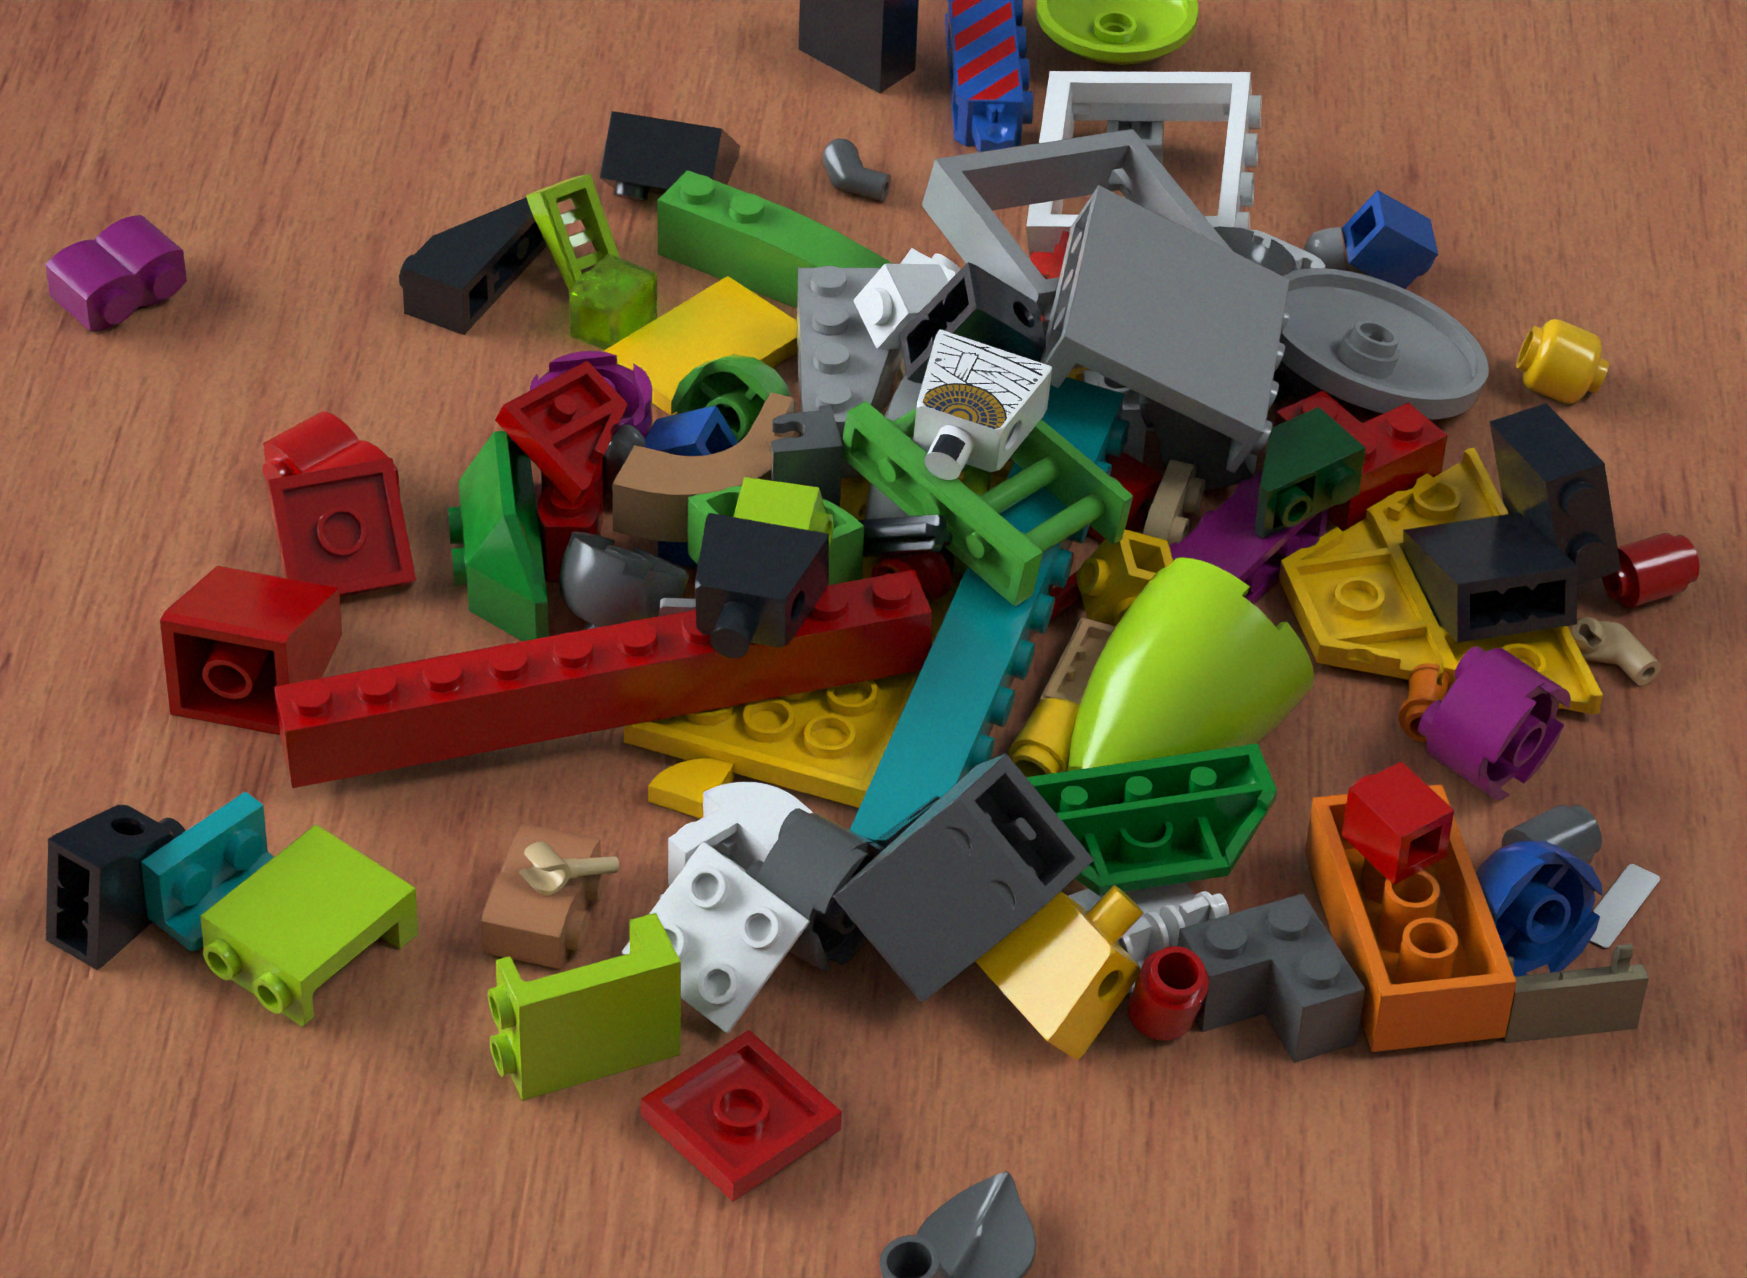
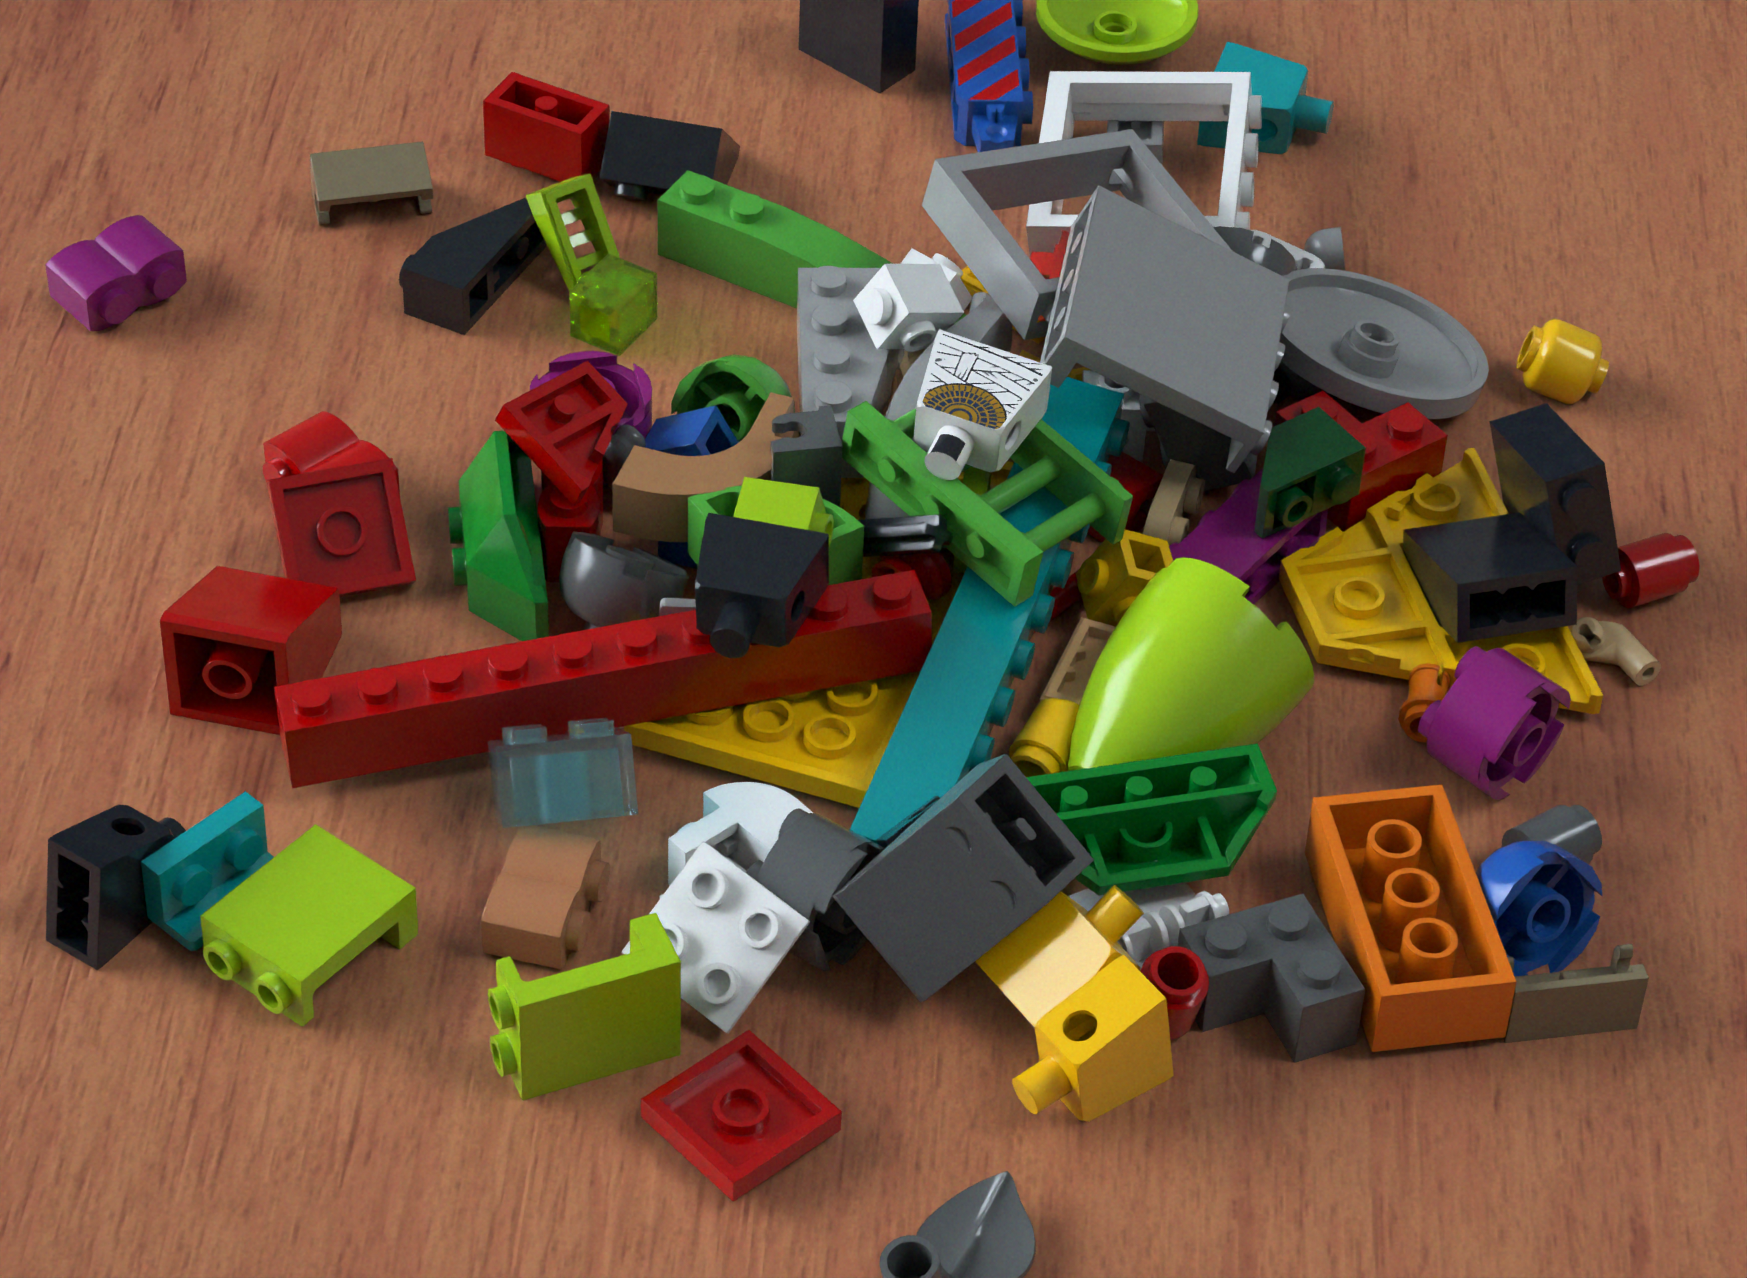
tan hand [519,841,619,896] -> none
yellow tile [602,276,798,416] -> none
yellow tile [648,758,735,819] -> none
dark grey arm [822,138,891,202] -> none
black torso [899,262,1046,384] -> none
blue brick [1342,190,1439,289] -> none
red brick [1342,761,1454,885] -> none
white sticker [1590,864,1660,948] -> none
none -> dark tan hinge [310,141,433,225]
none -> red brick [483,72,610,182]
none -> clear light blue brick [488,718,638,828]
none -> yellow torso [1012,954,1174,1122]
none -> teal torso [1197,42,1334,154]

